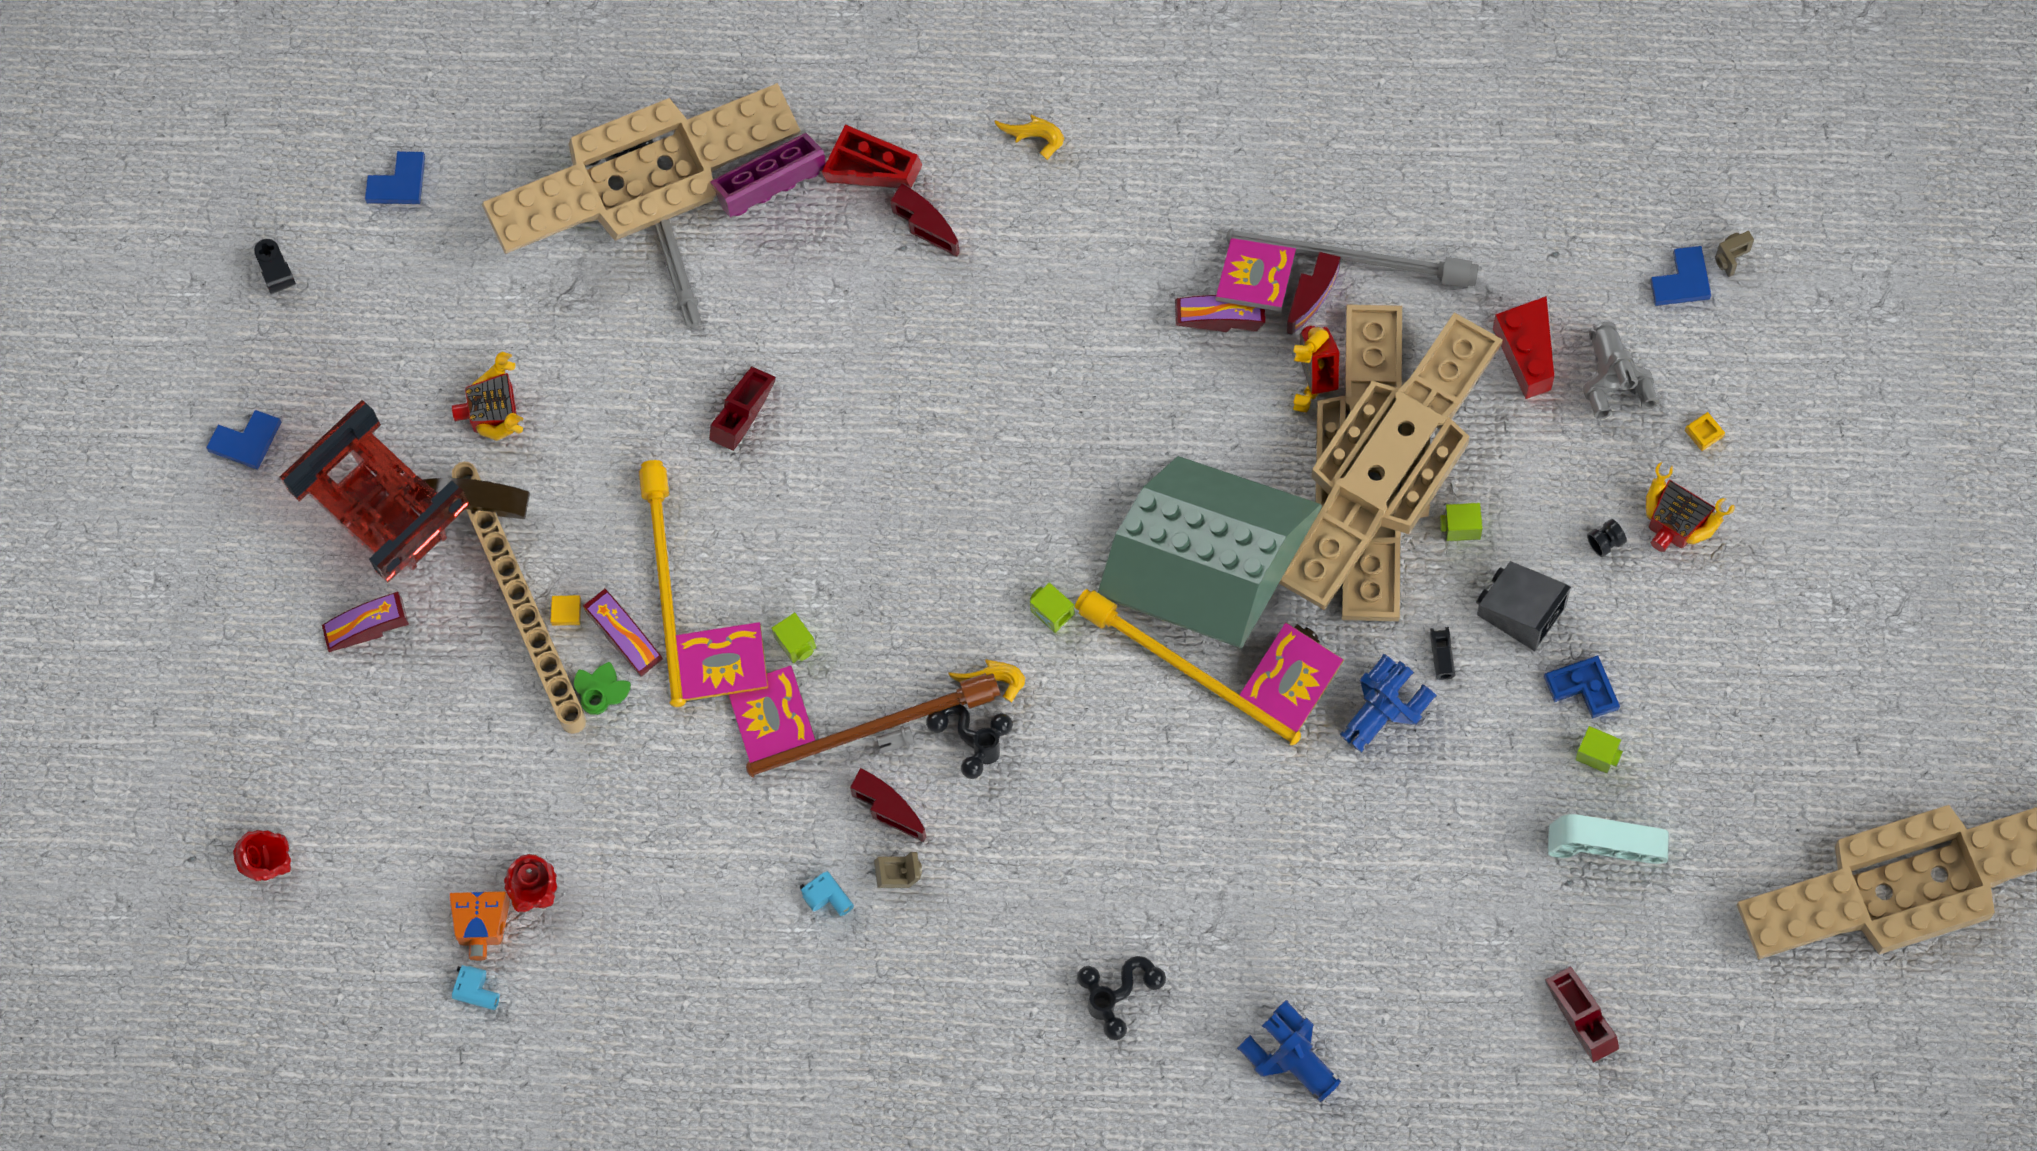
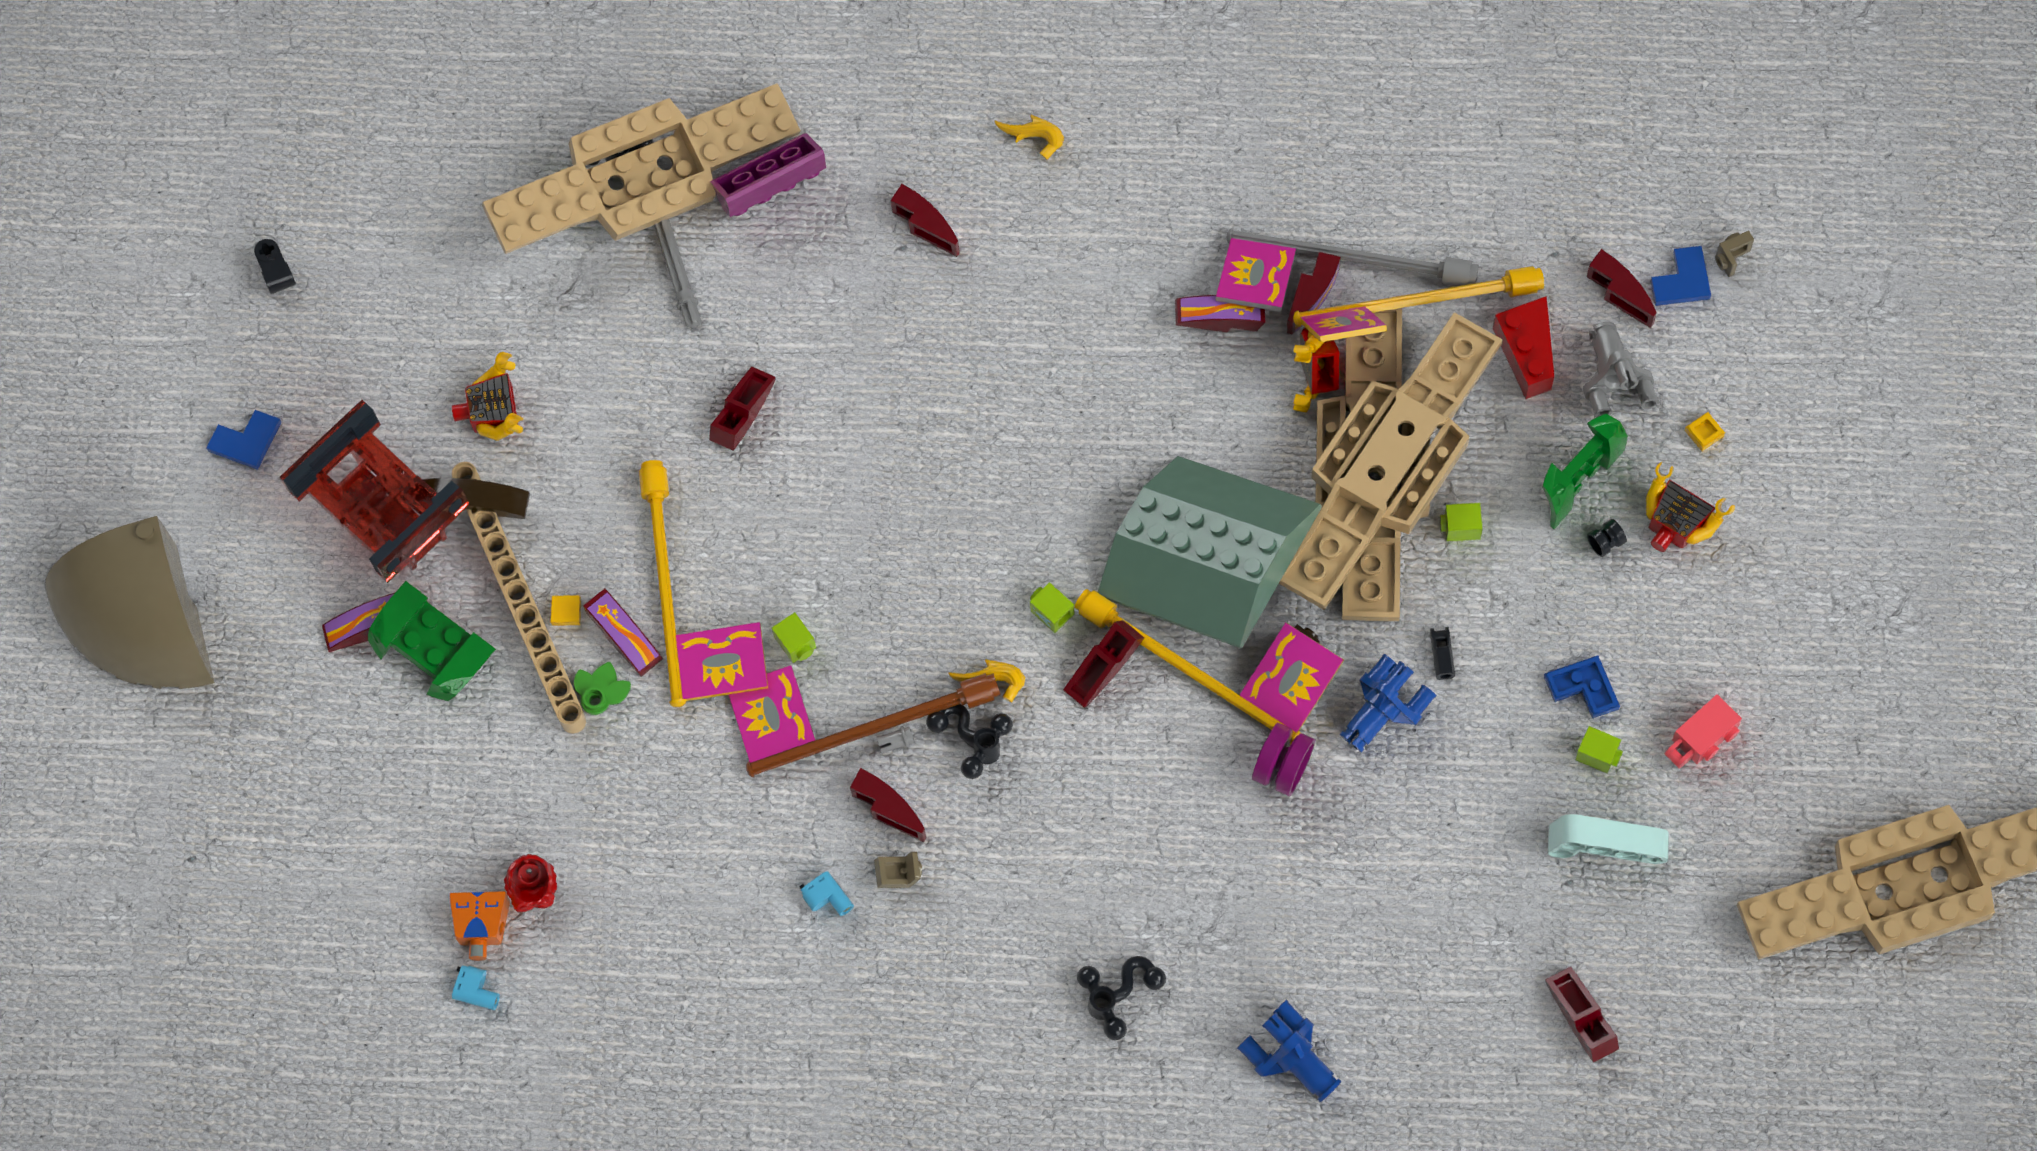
red hair [233,830,291,881] -> none
blue tile [365,151,425,204] -> none
red wedge [822,124,922,188] -> none
black slope [1476,561,1571,651] -> none
none -> dark tan brick [45,516,215,689]
none -> green piece [368,581,496,701]
none -> dark red slope [1063,620,1144,708]
none -> magenta wheel [1252,722,1316,797]
none -> yellow flag [1293,266,1544,342]
none -> green piece [1542,414,1628,529]
none -> dark red slope [1587,249,1657,328]
none -> coral brick [1664,694,1742,769]

